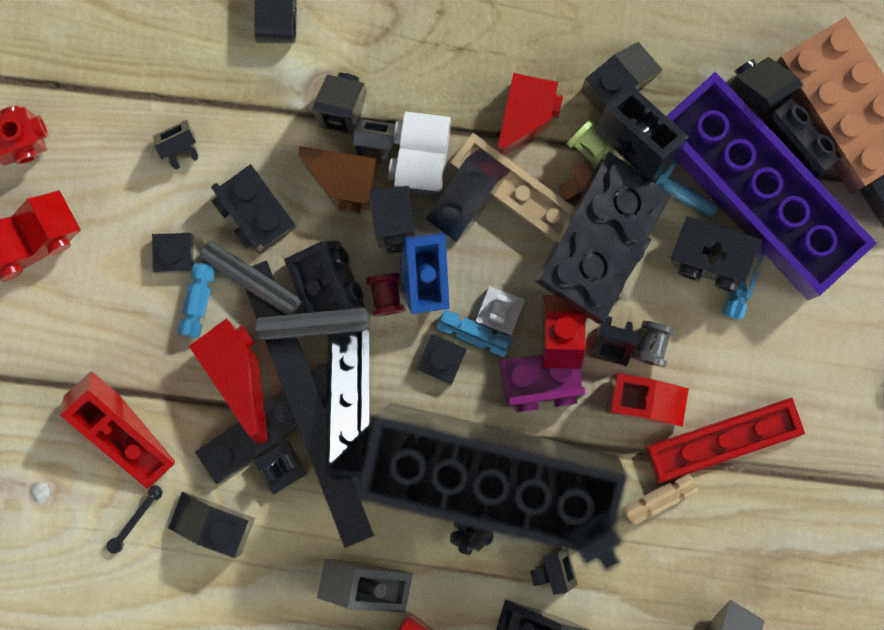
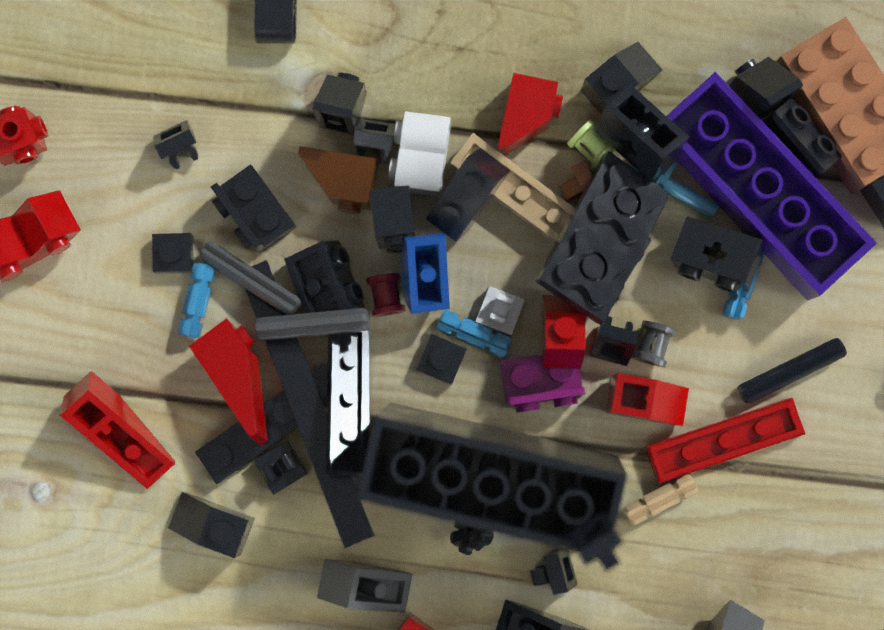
black hinge [107,485,163,554] -> none
none -> black axle [738,338,847,403]

